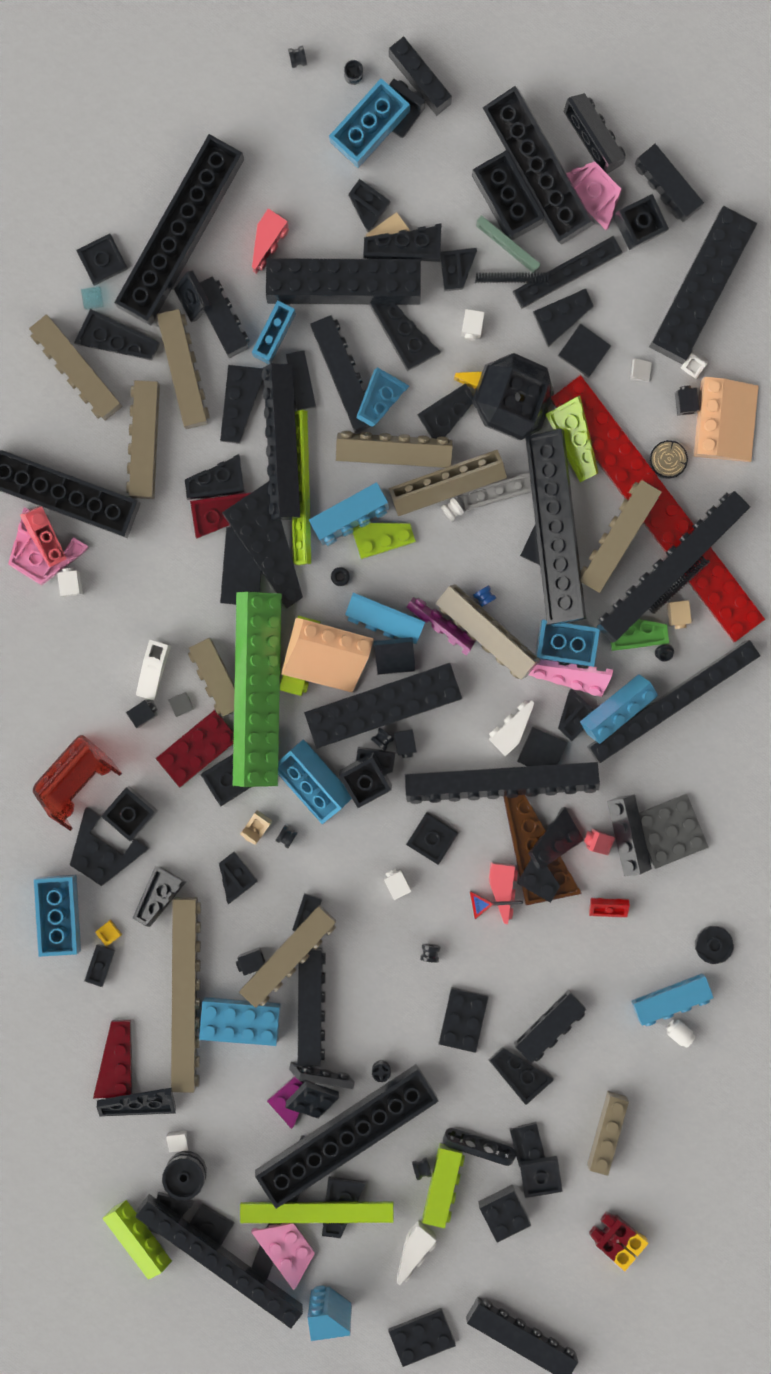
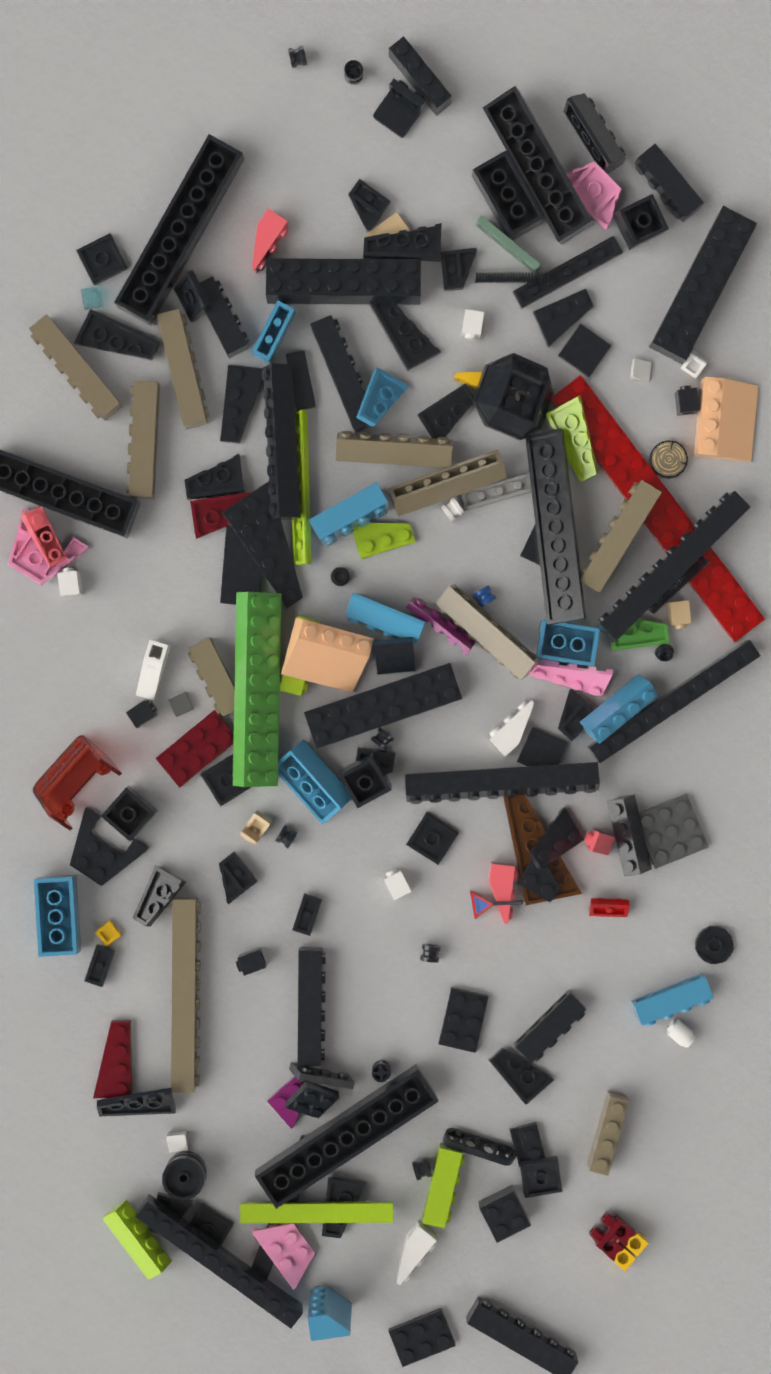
dark azure brick [199,997,281,1046] -> none
dark tan brick [239,905,336,1008] -> none
dark azure brick [329,78,410,168] -> none
black brick [394,729,417,758] -> none

